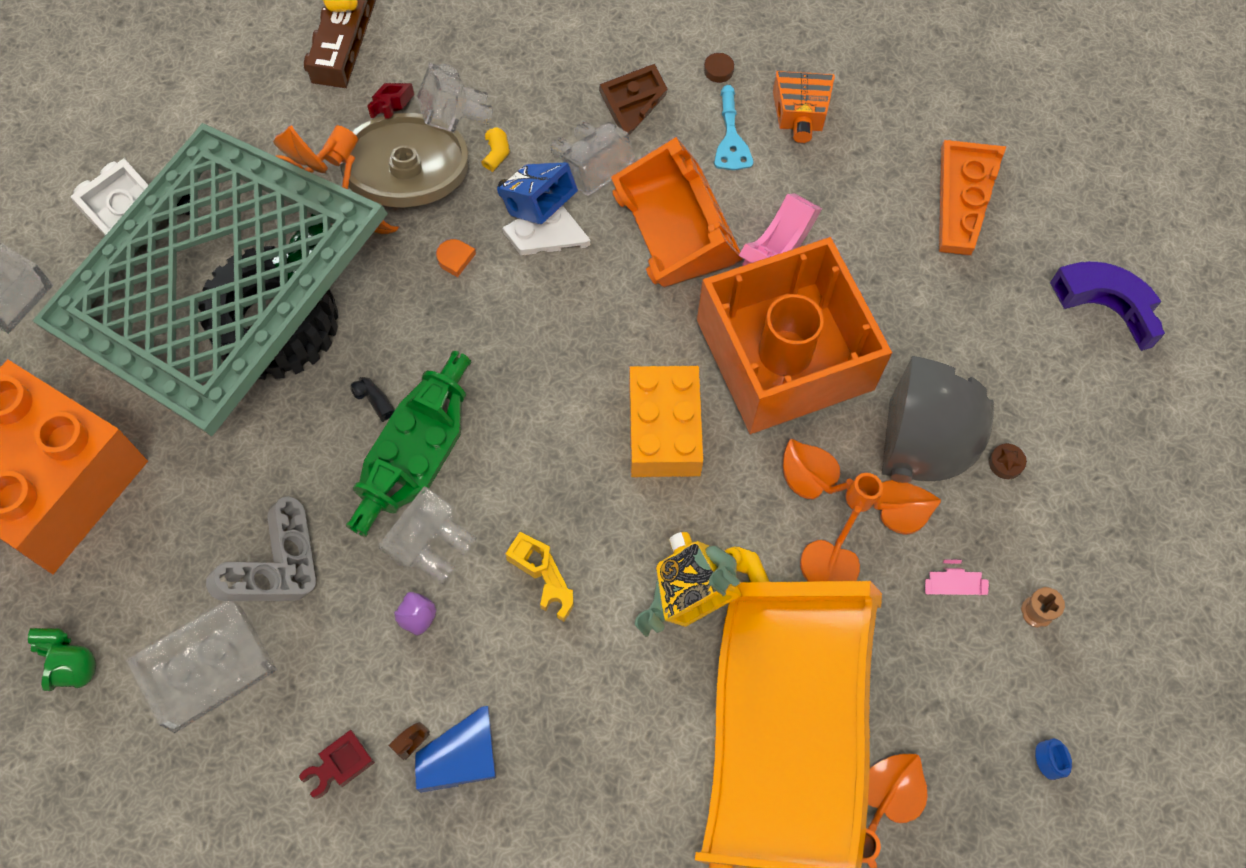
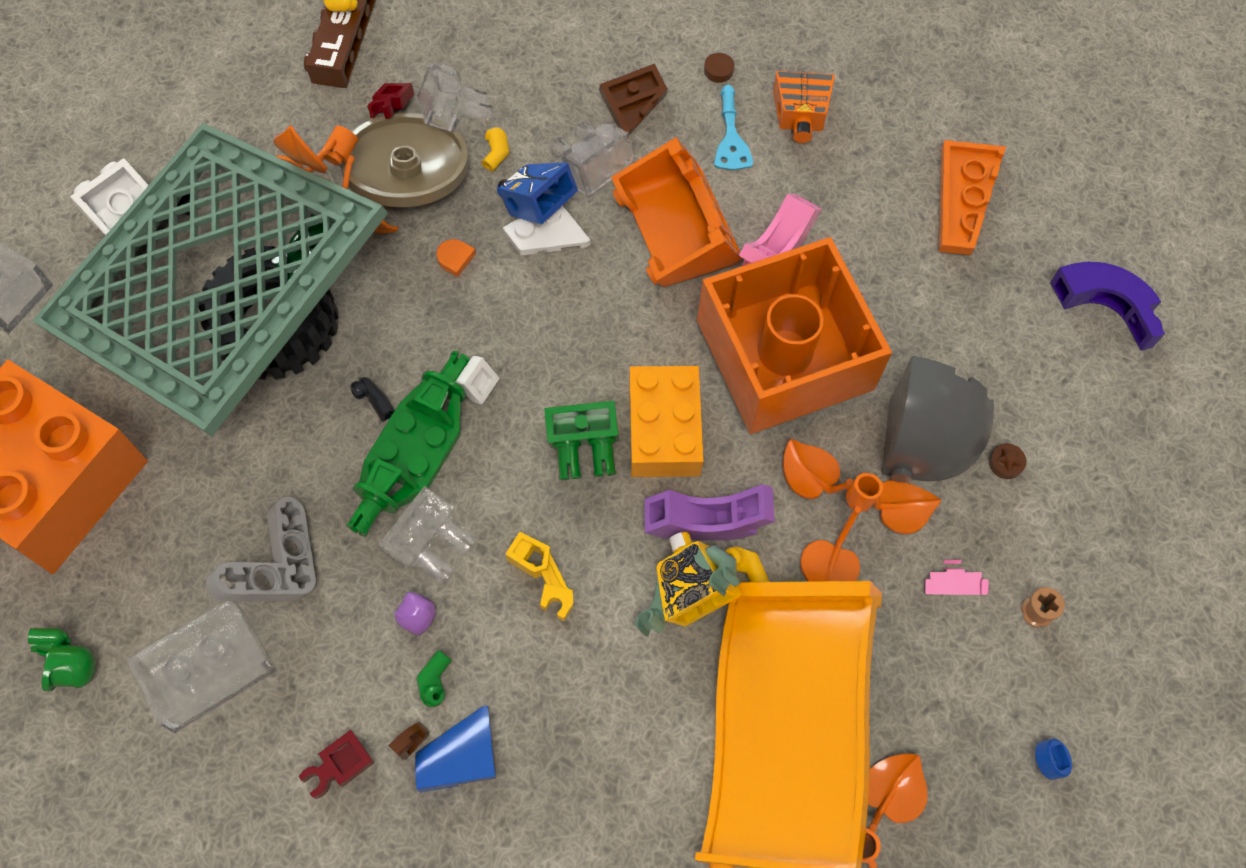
none -> green arm [417,650,452,707]
none -> white tile [455,356,500,405]
none -> green brick [544,400,619,480]
none -> medium lavender arch [645,484,775,540]

